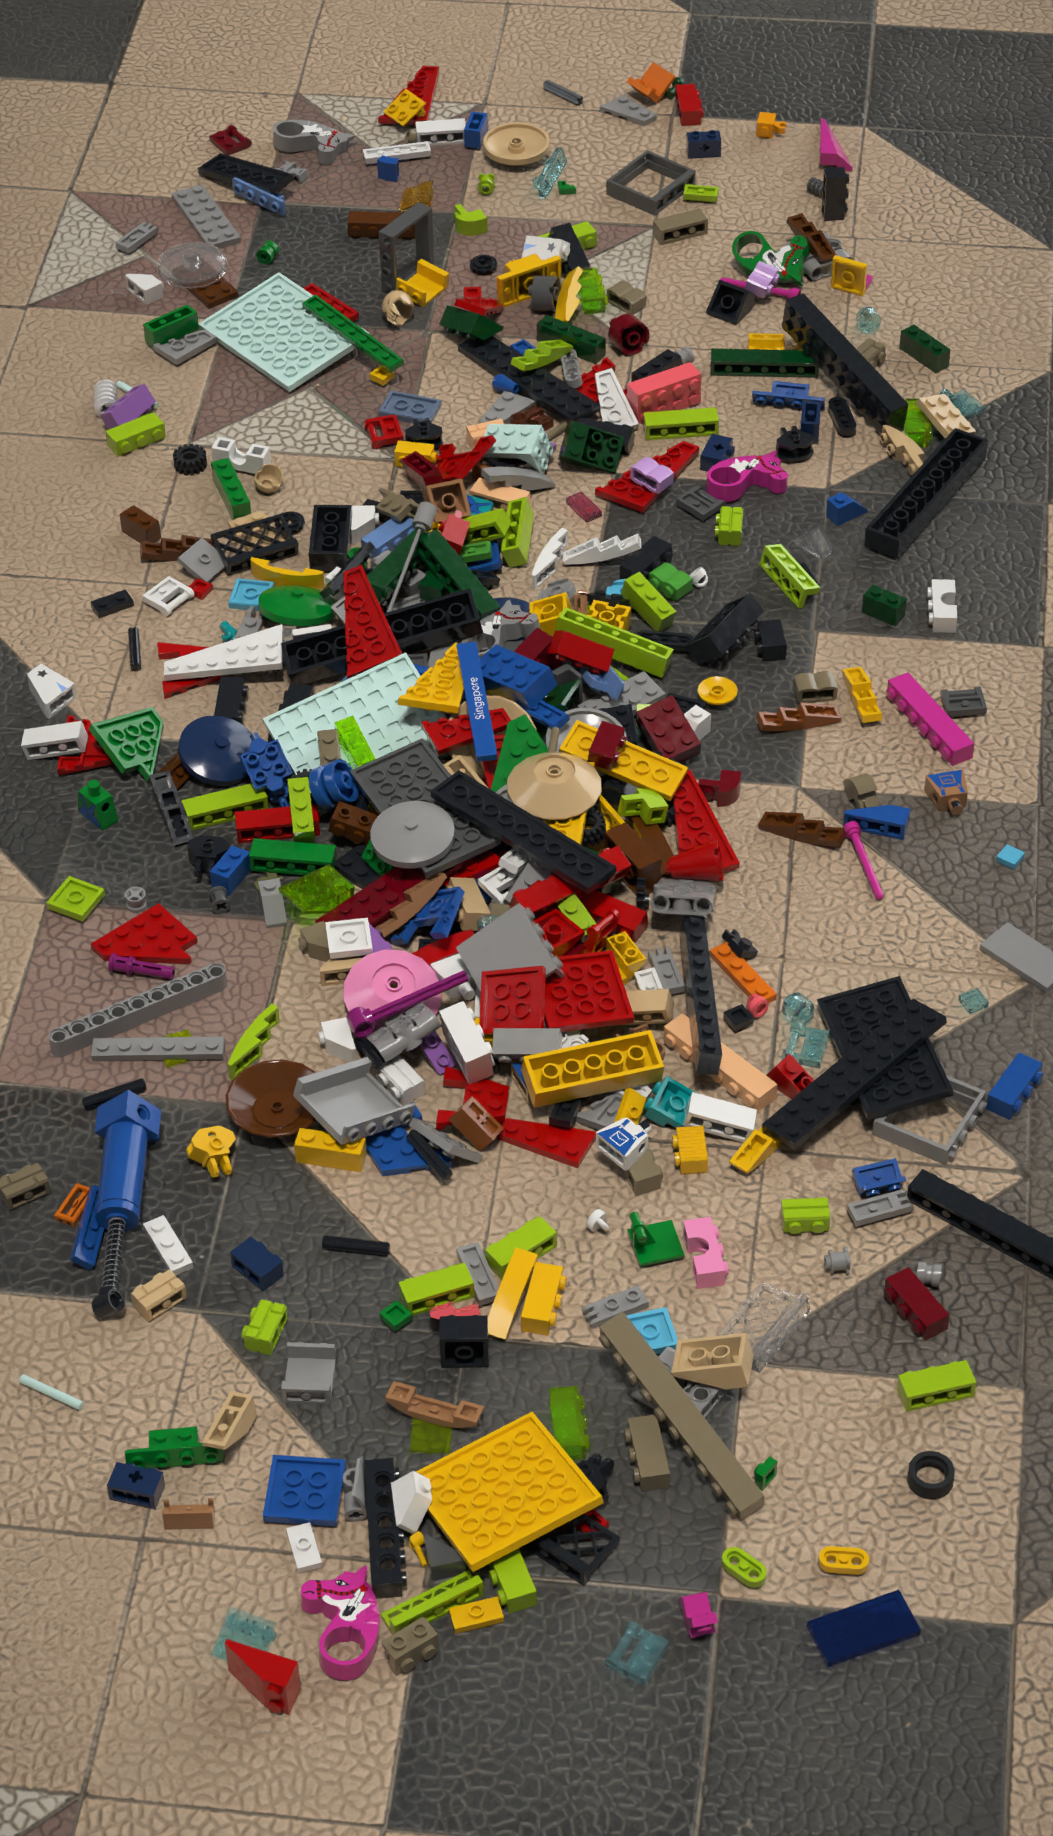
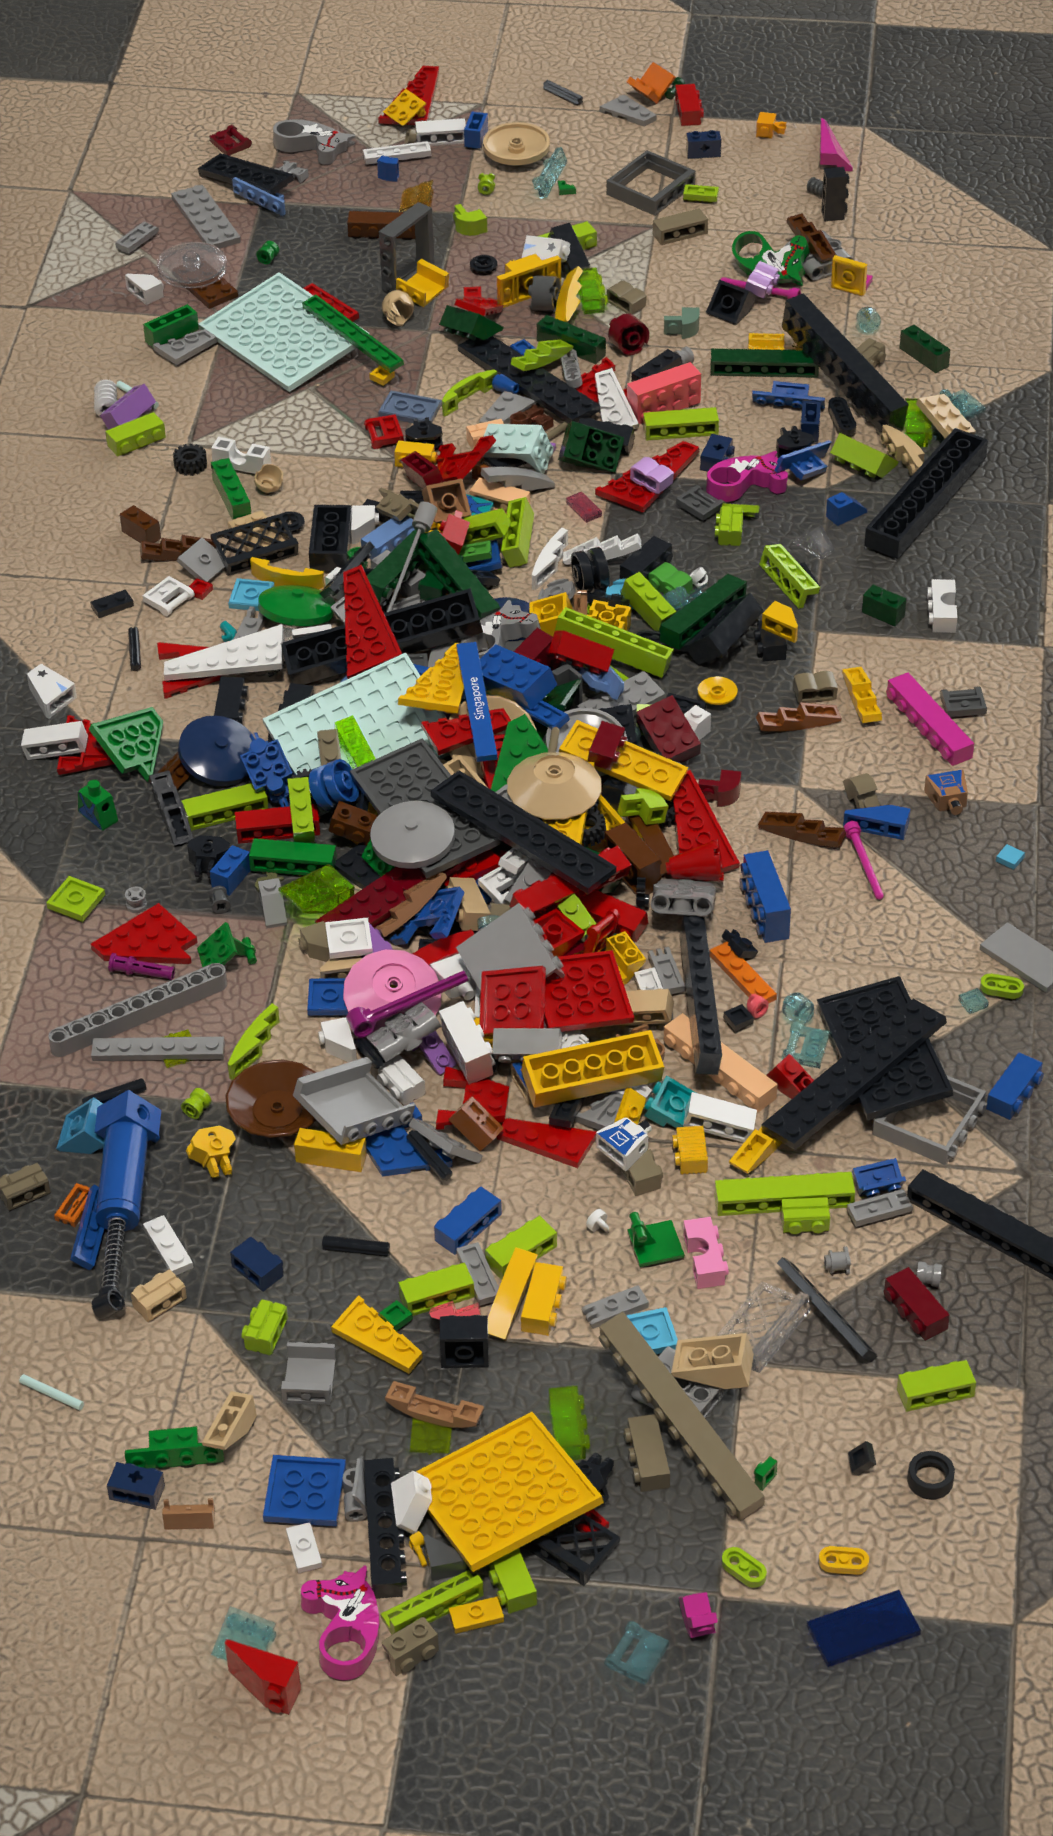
none -> dark azure slope [56,1097,104,1154]
none -> lime wheel [181,1088,212,1119]
none -> green plate [197,922,257,967]
none -> blue plate [307,978,348,1016]
none -> yellow wing [331,1295,423,1374]
none -> blue brick [434,1186,502,1255]
none -> lime slope [442,370,497,417]
none -> black wheel [571,547,610,592]
none -> dark green brick [659,574,747,650]
none -> clear light blue hinge [662,583,707,610]
none -> sand green brick [664,307,700,339]
none -> lime brick [715,1172,855,1216]
none -> lime plate [722,504,759,517]
none -> blue brick [740,850,791,943]
none -> yellow slope [762,601,798,643]
none -> blue bracket [774,440,832,480]
none -> black tile [777,1257,877,1362]
none -> lime slope [830,433,899,478]
none -> black plate [848,1441,876,1476]
none -> lime plate [980,973,1024,999]

